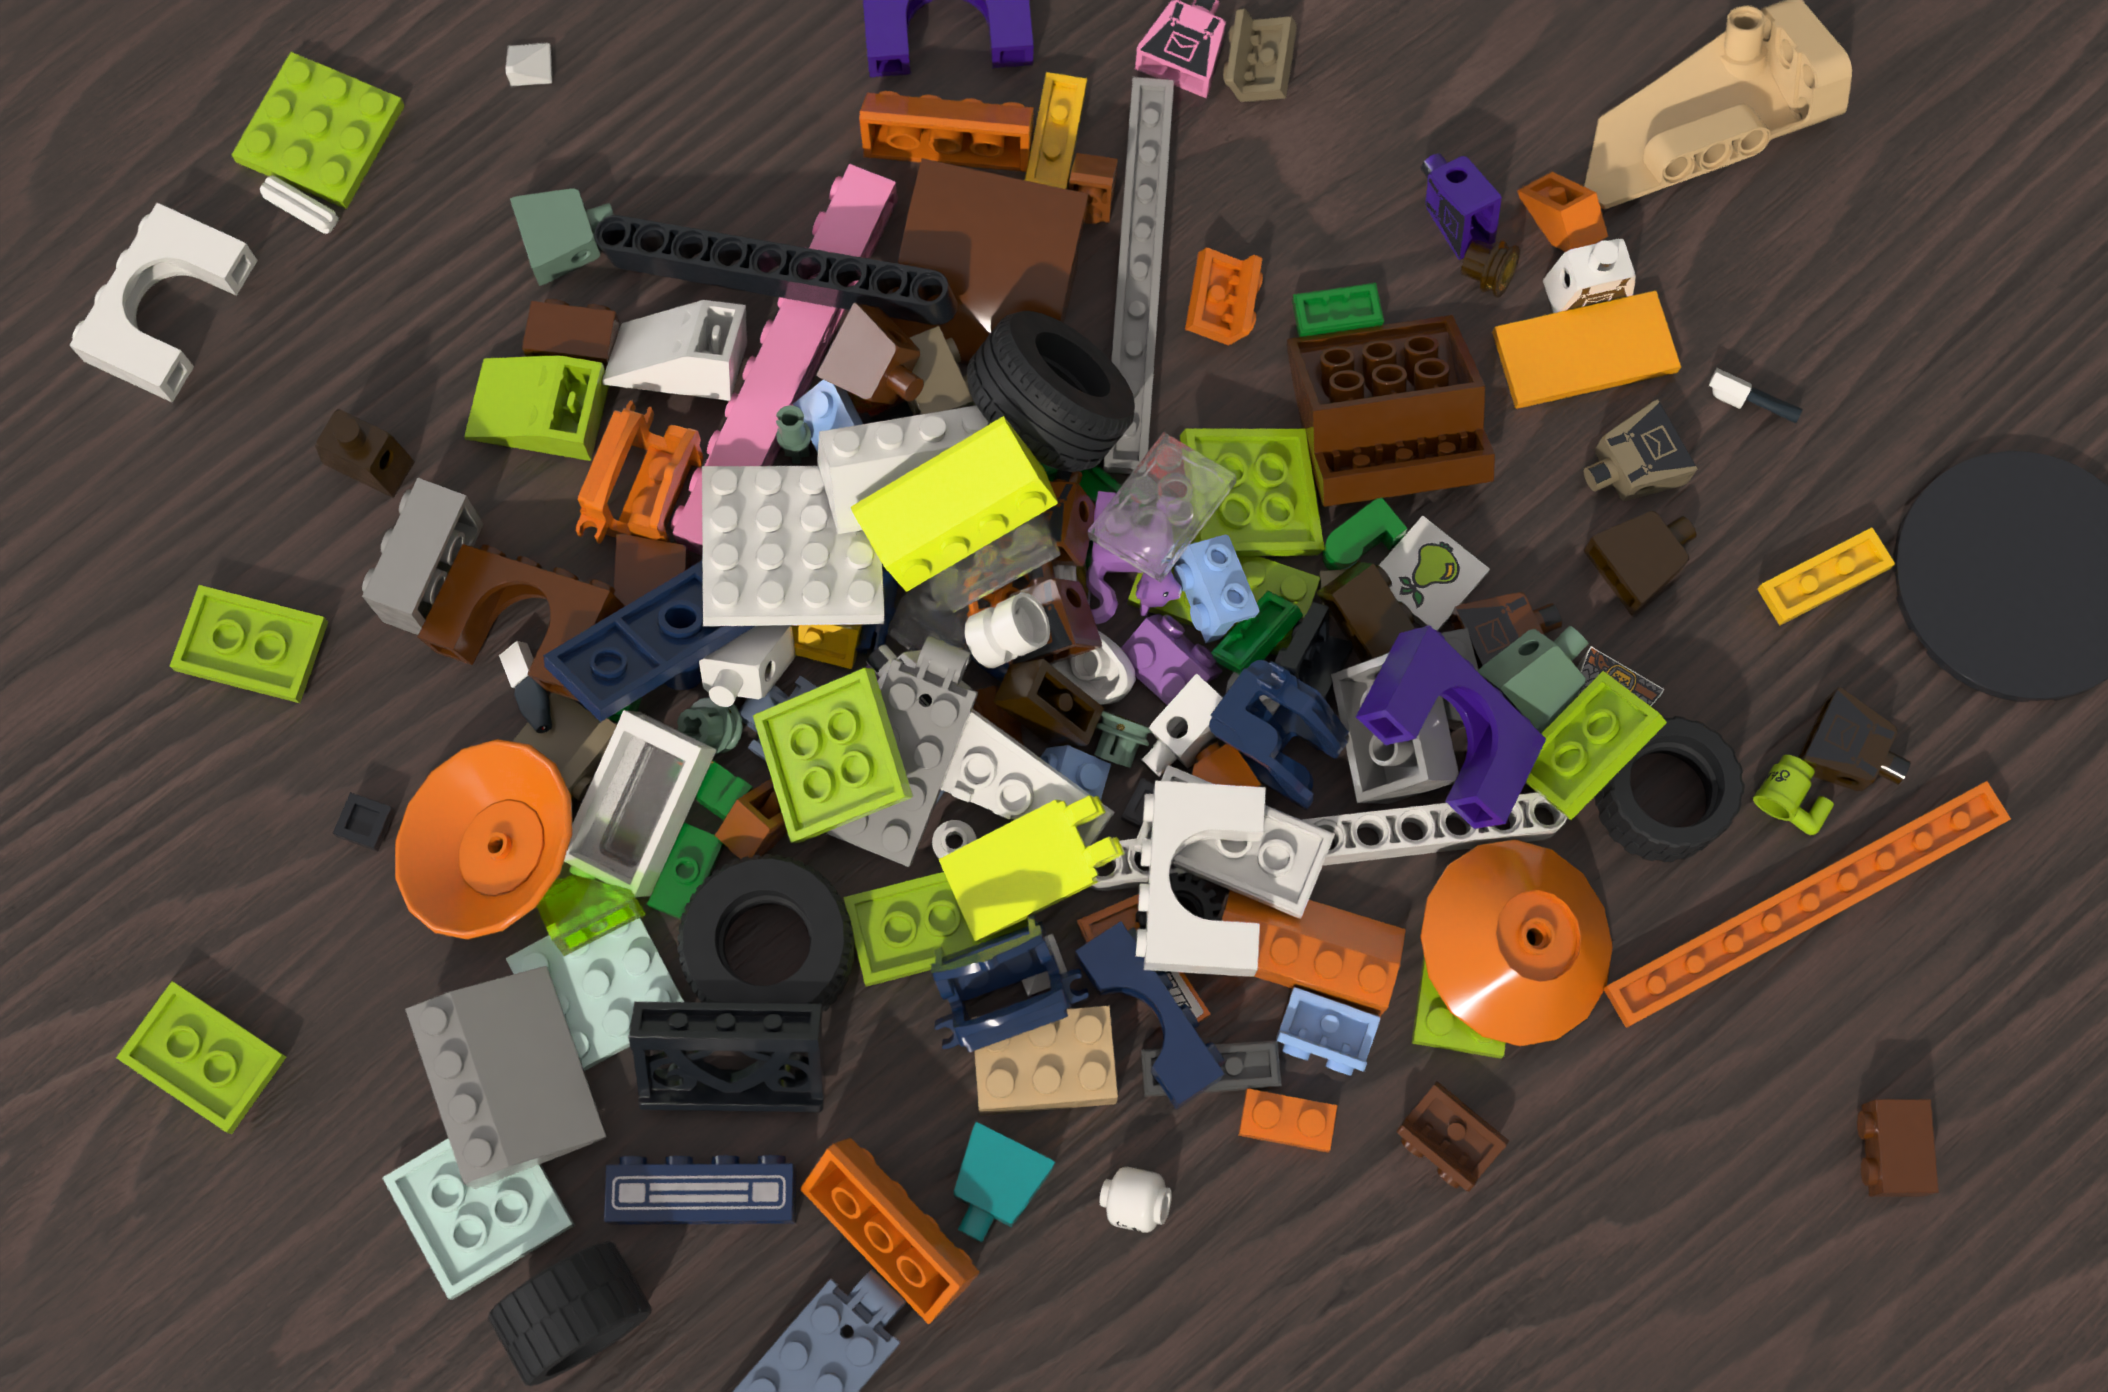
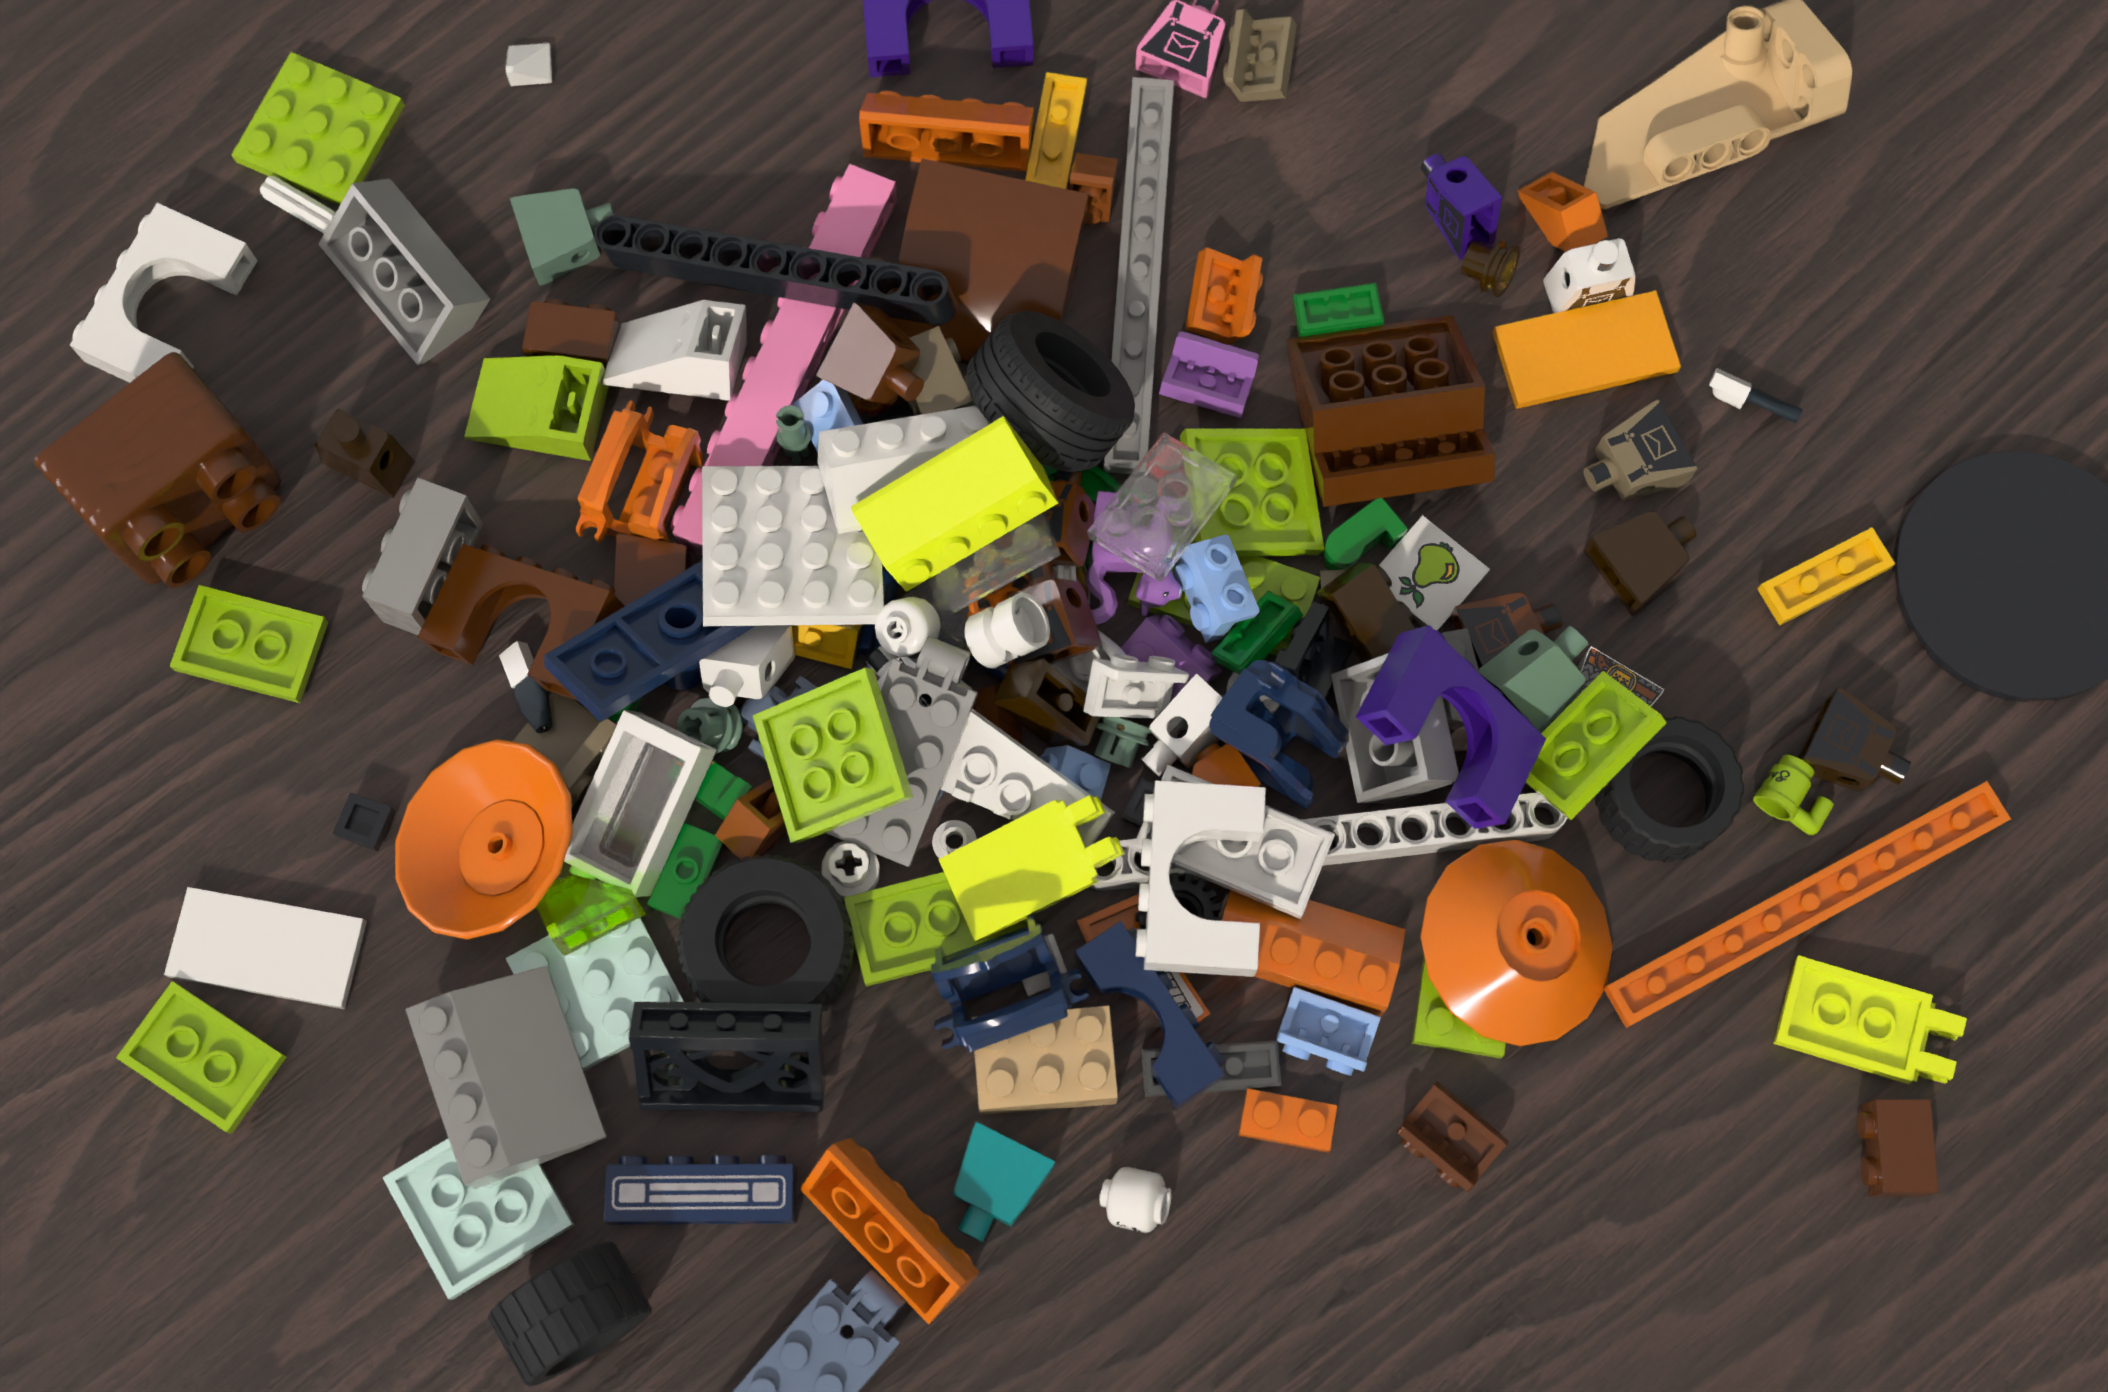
none -> reddish brown brick [34,352,281,588]
none -> white tile [164,887,367,1009]
none -> light grey slope [318,179,490,365]
none -> white piece [821,841,880,899]
none -> white head [875,596,941,657]
none -> white bracket [1084,654,1189,719]
none -> medium lavender bracket [1159,331,1260,418]
none -> neon yellow tile [1773,955,1967,1084]

